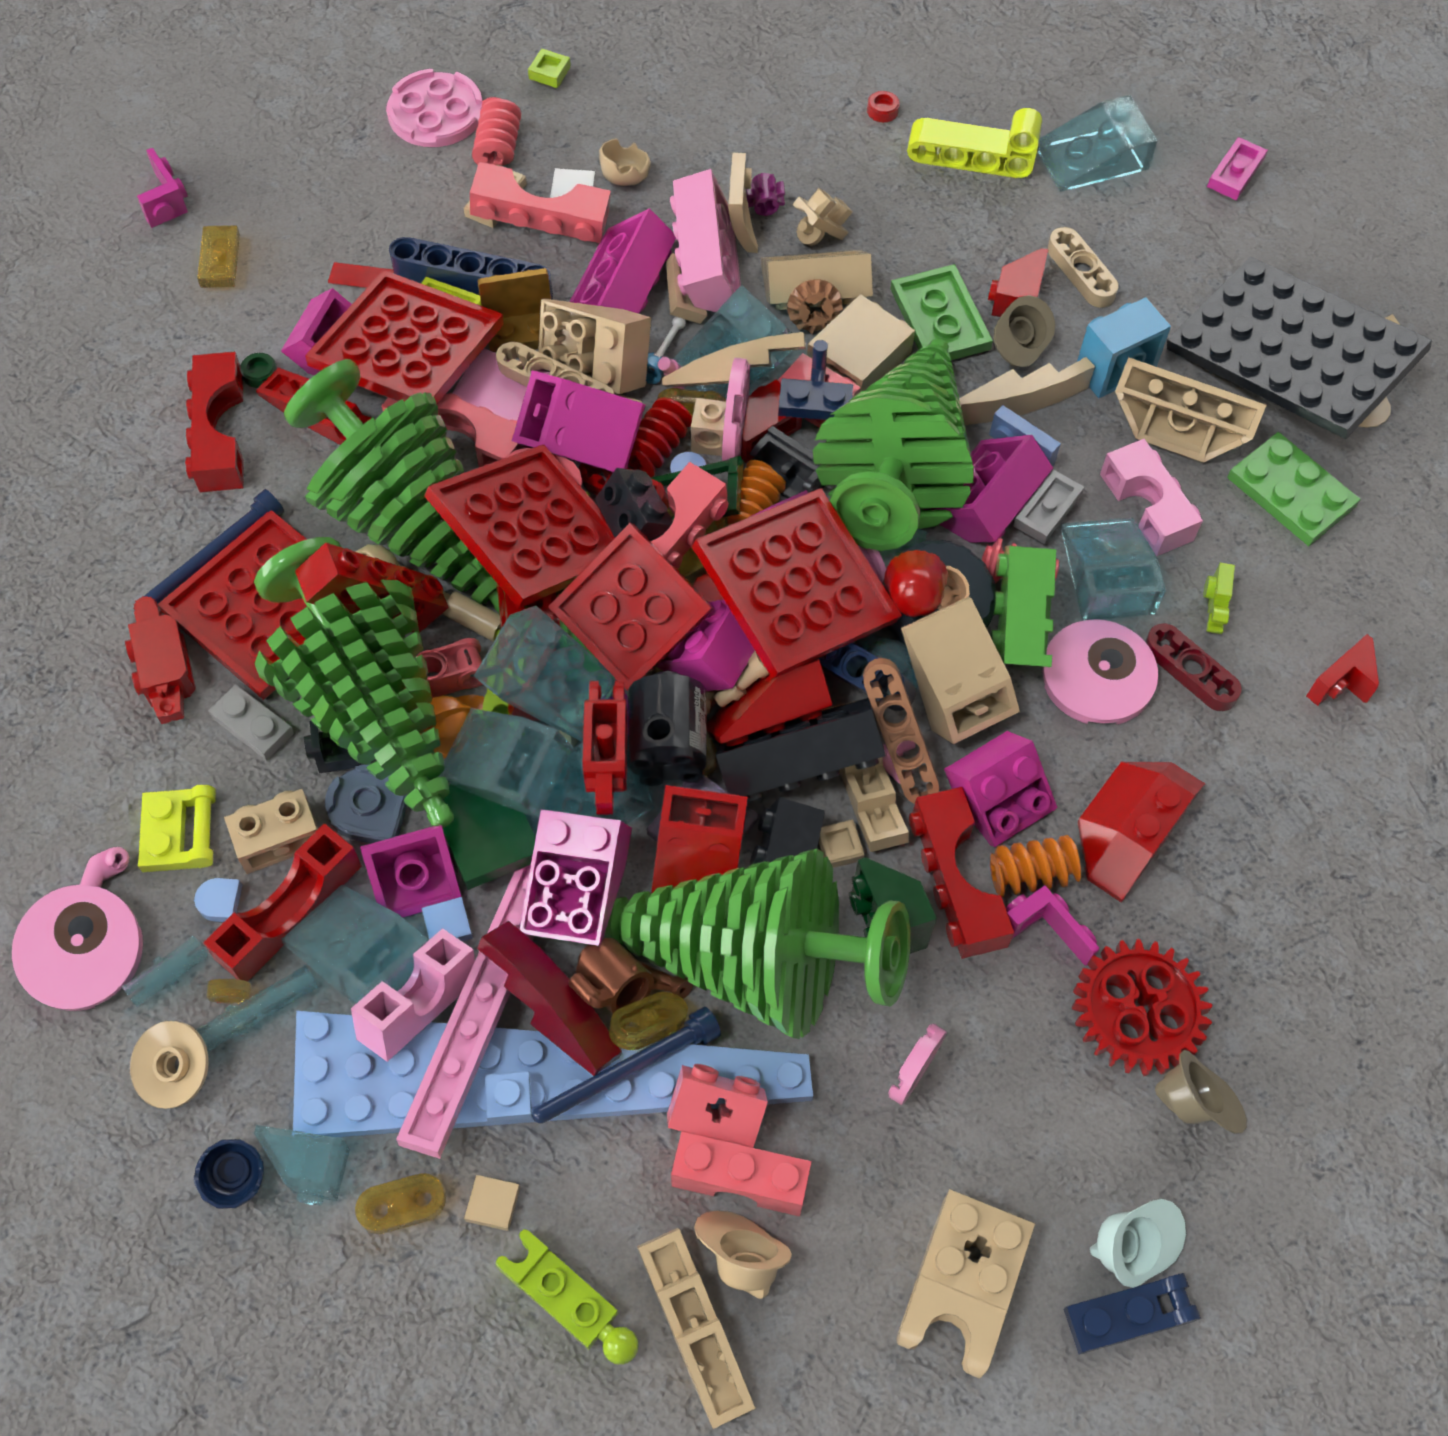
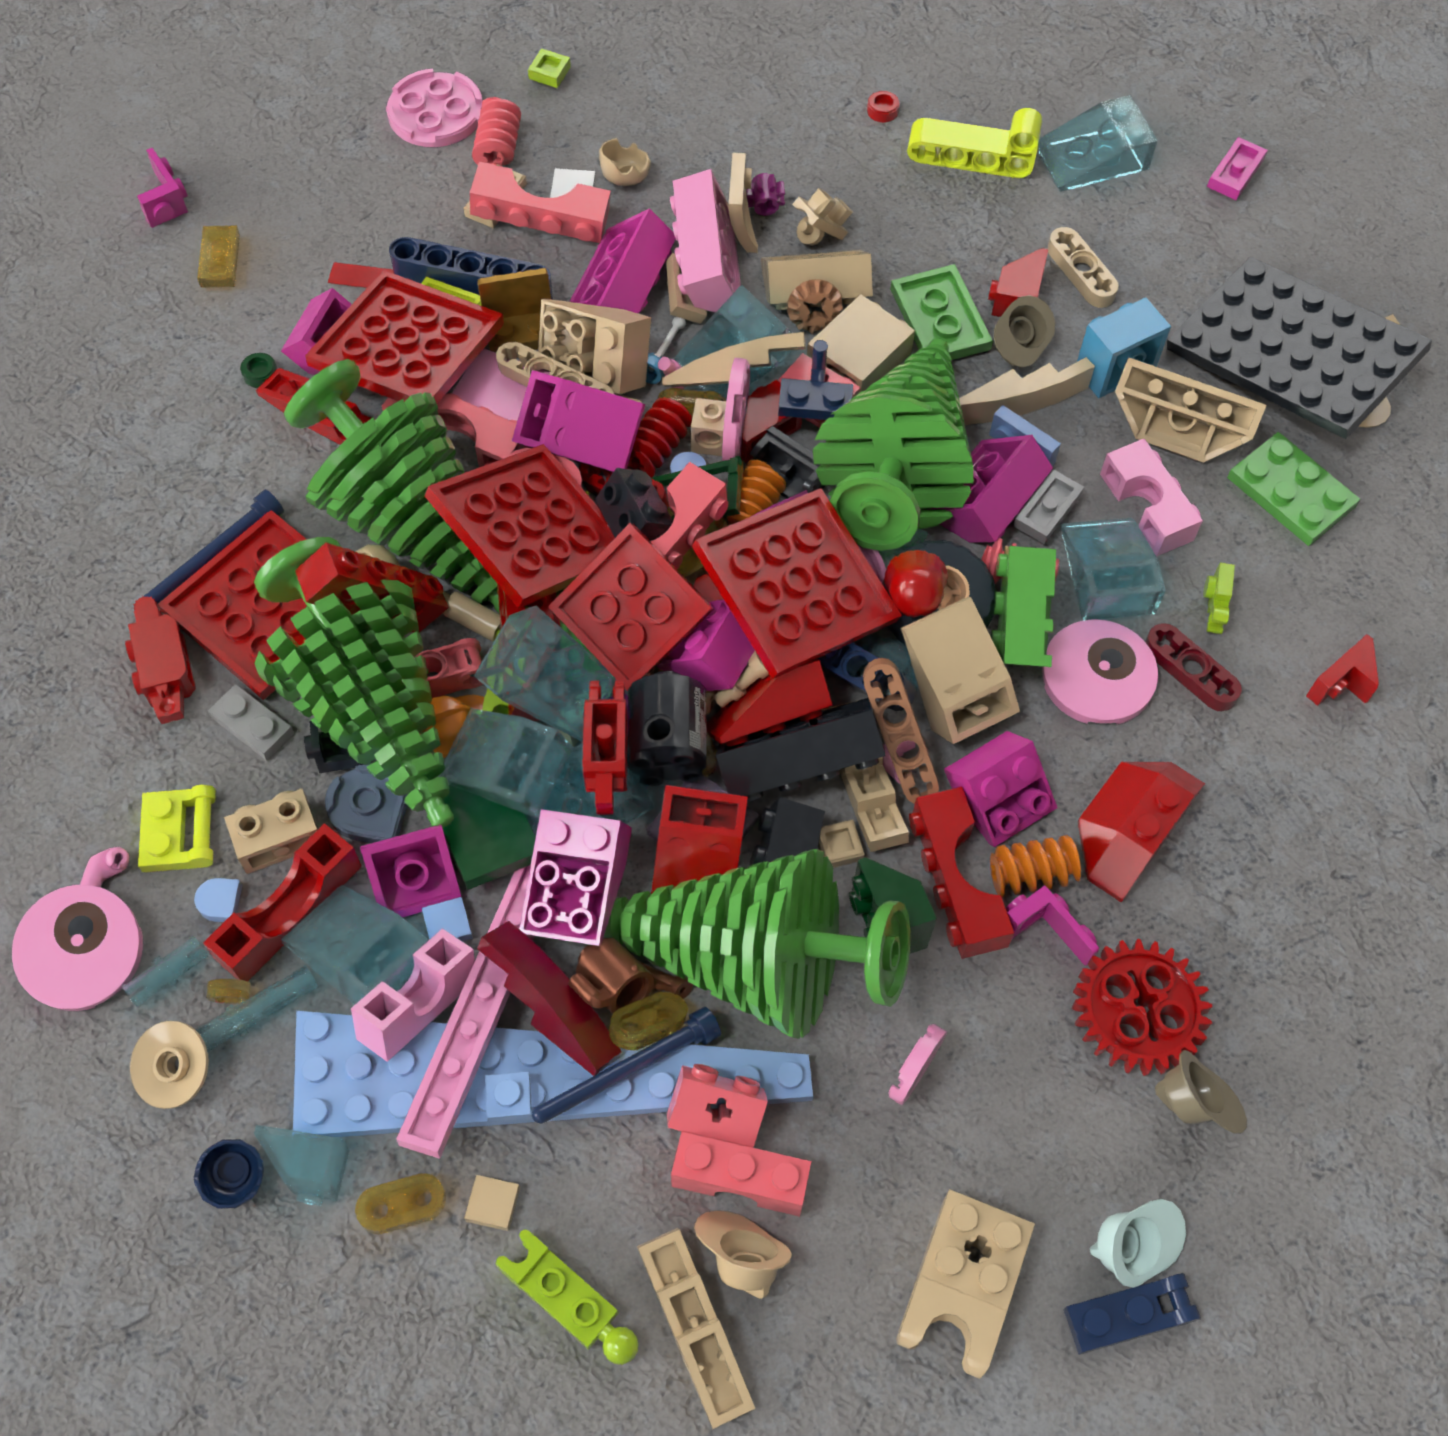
red arch [185,351,244,493] -> none

